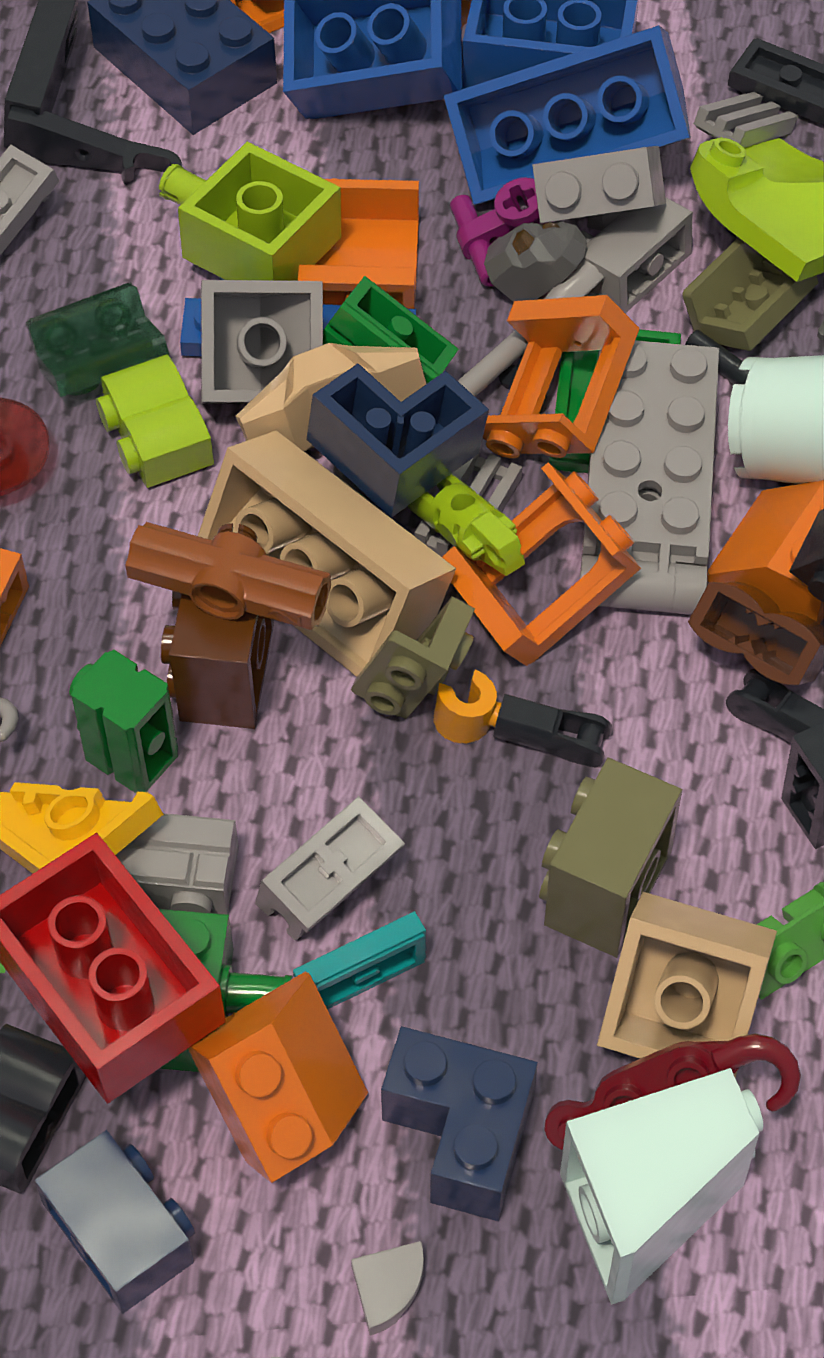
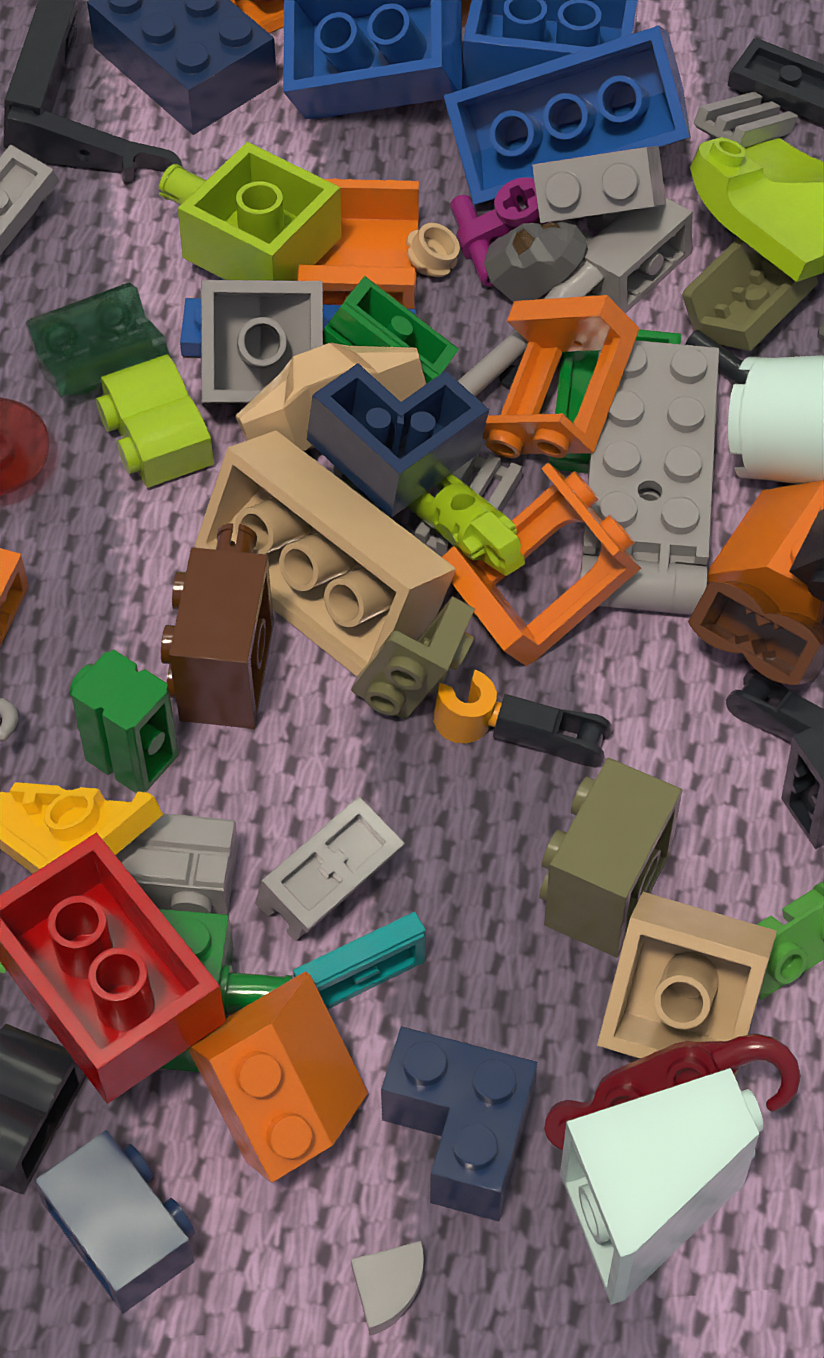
dark orange piece [125,522,331,630] -> none
none -> tan plate [406,223,460,277]

